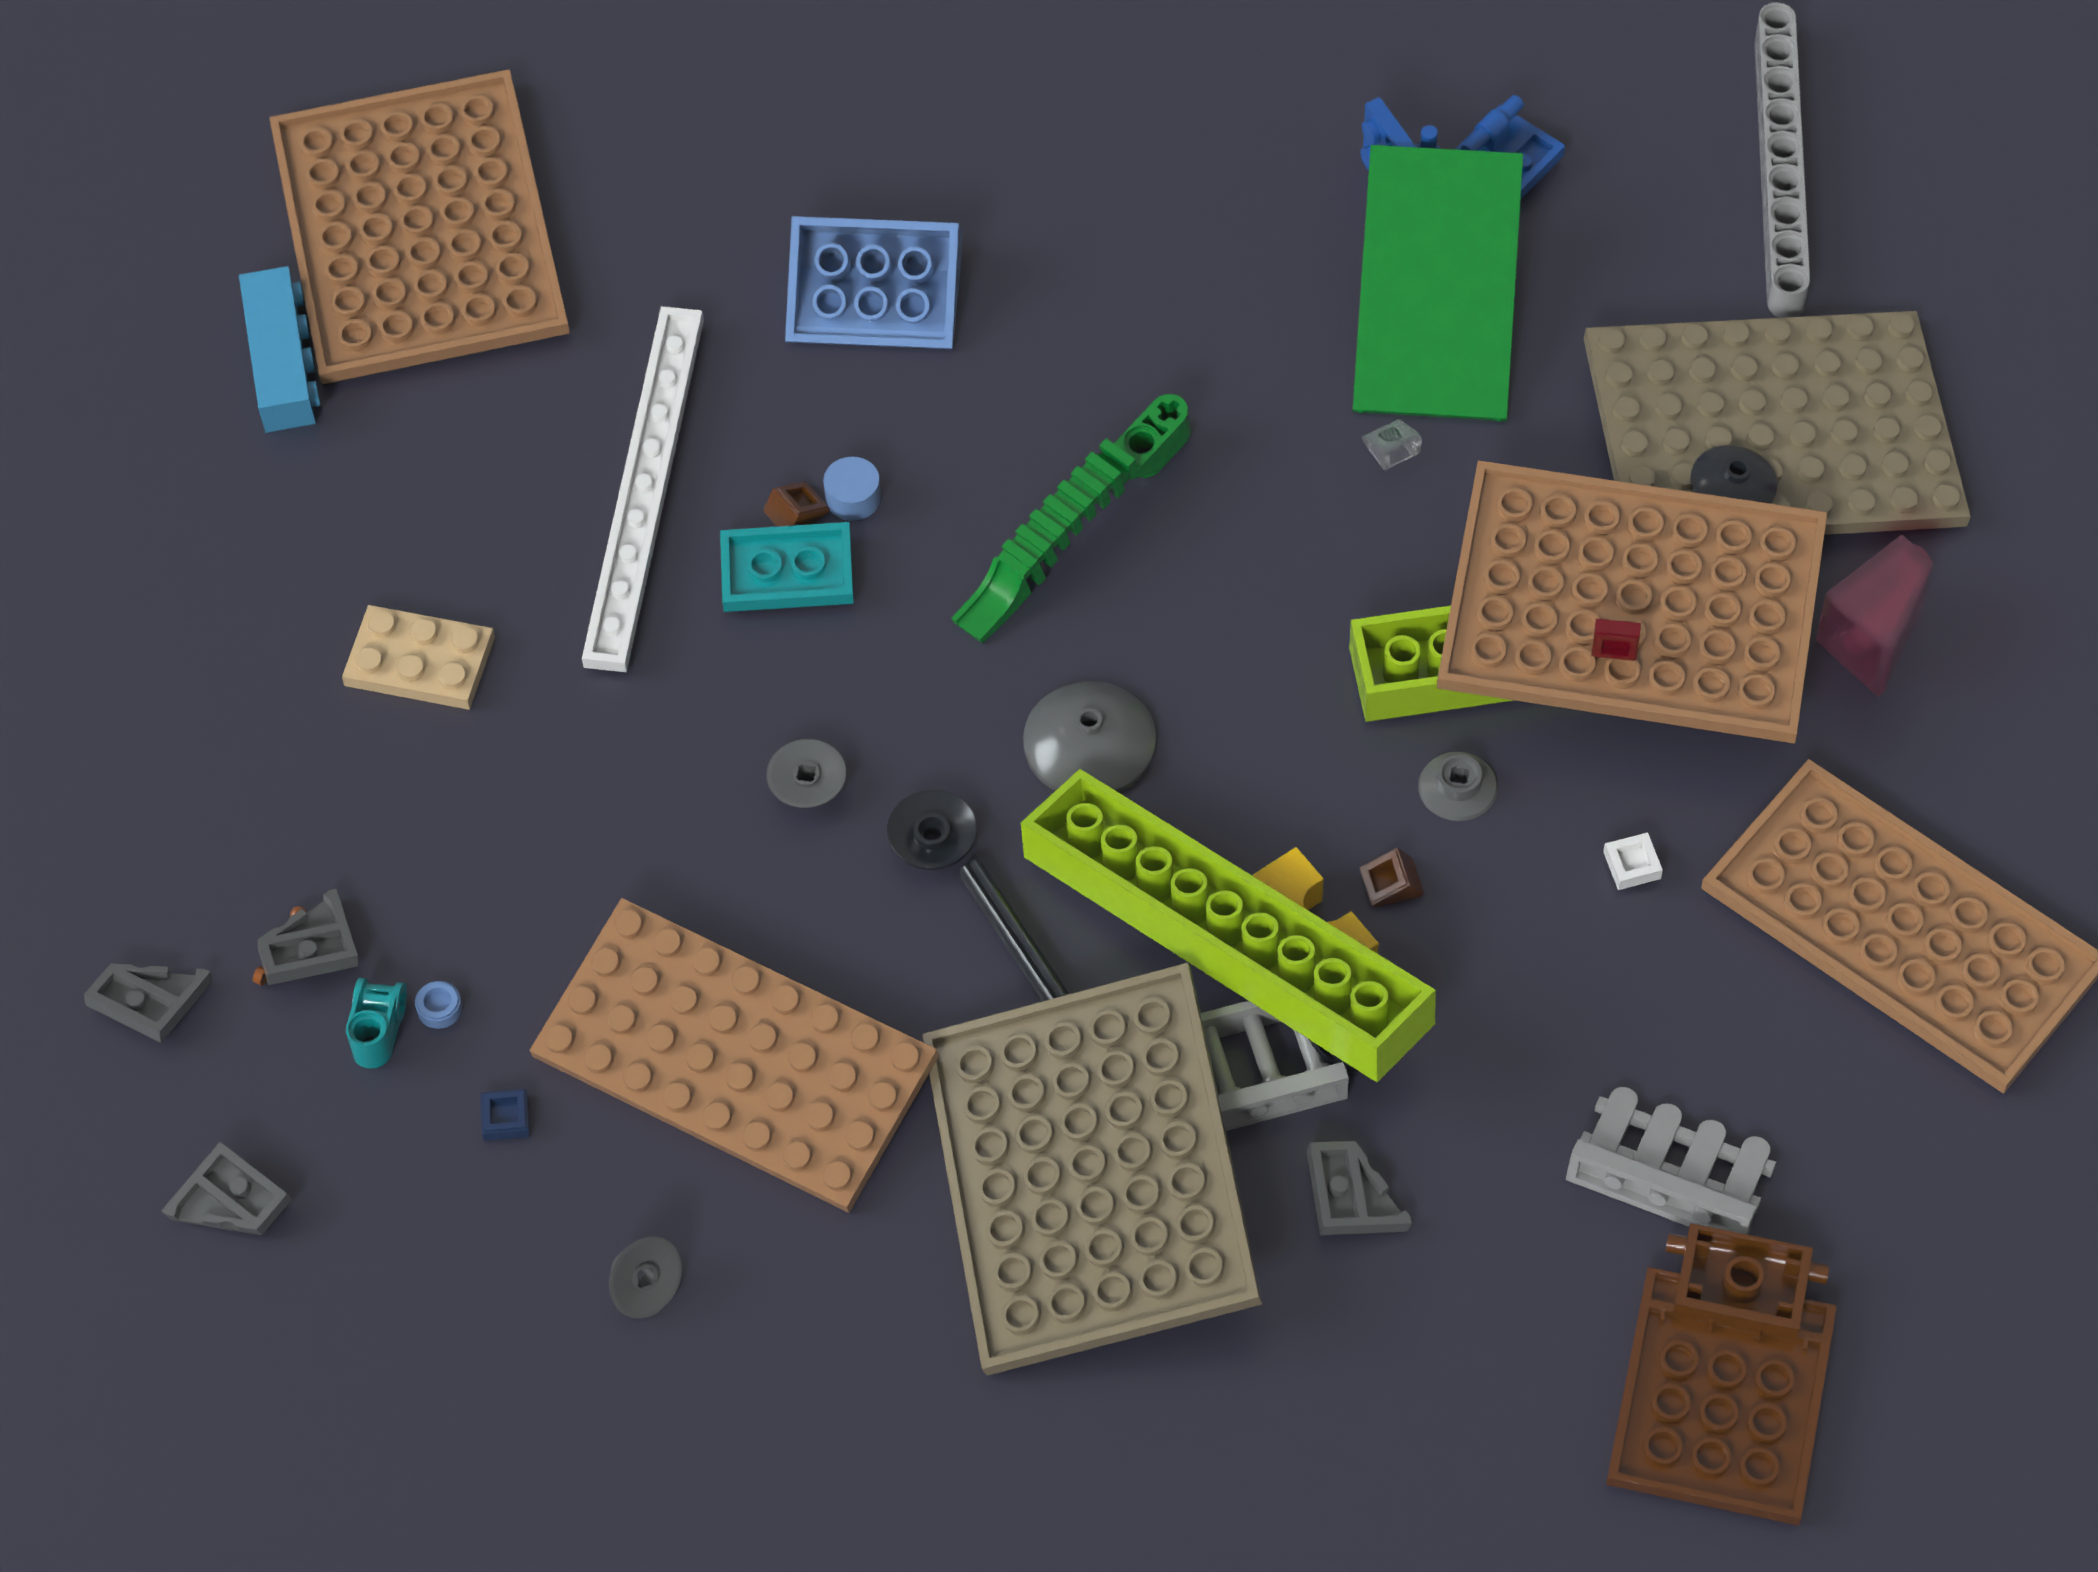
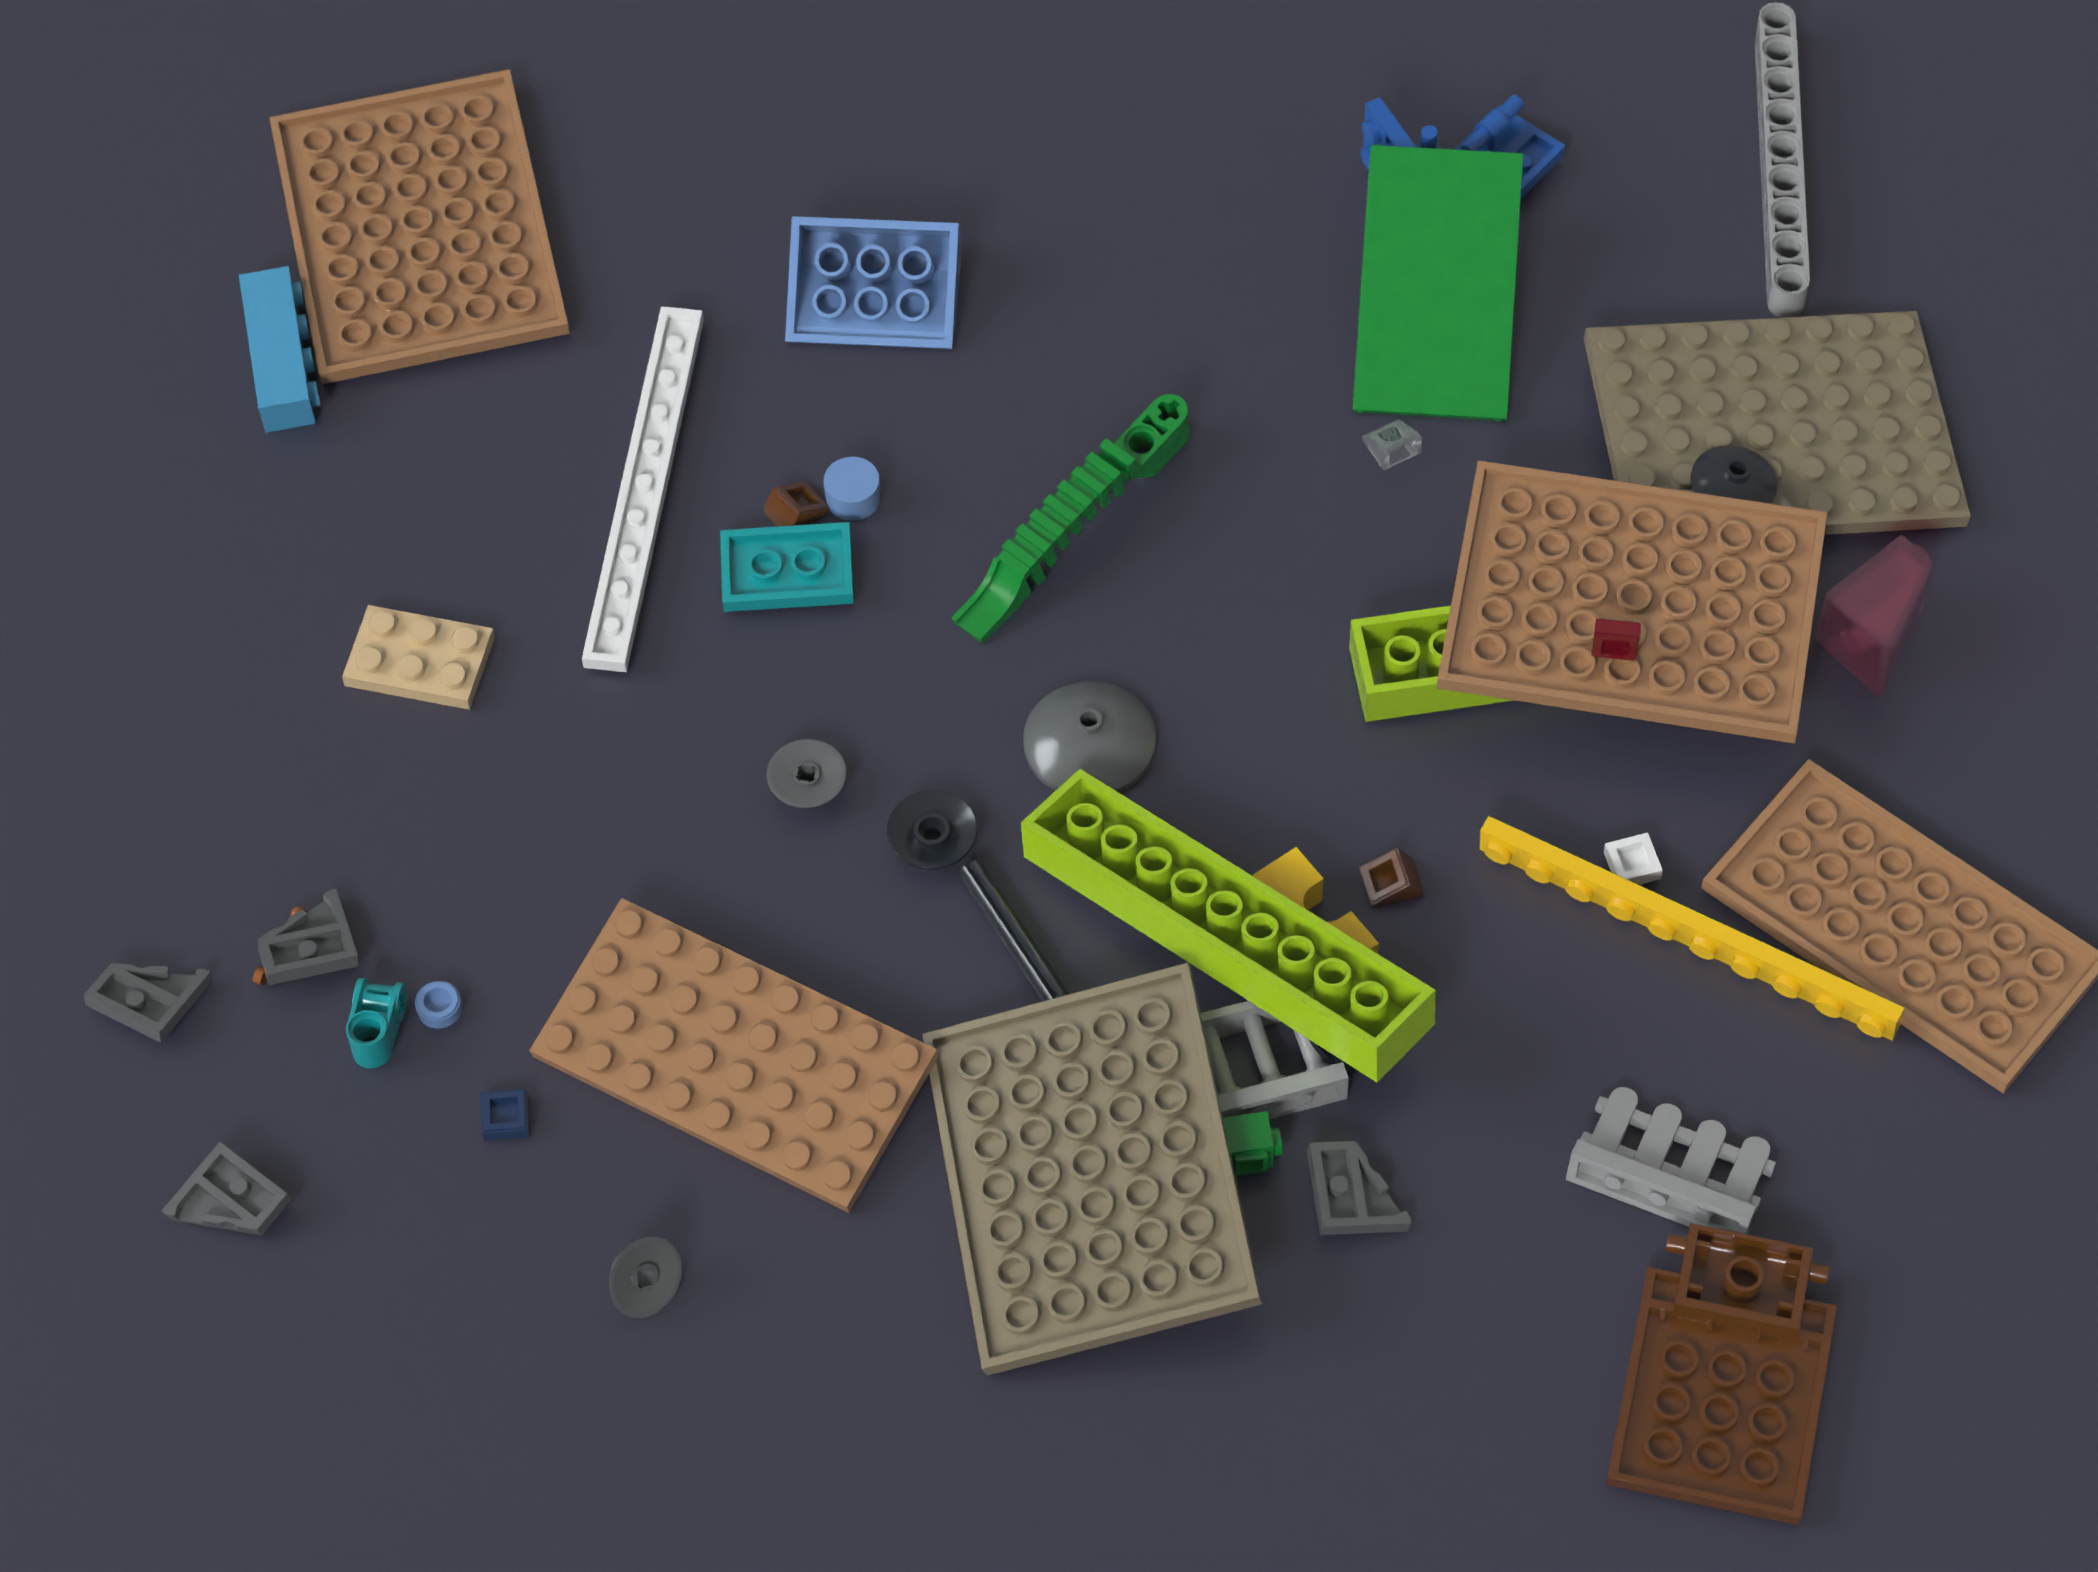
dark grey piece [1418,752,1498,821] -> none
none -> green window [1223,1111,1283,1176]
none -> yellow plate [1480,816,1904,1041]

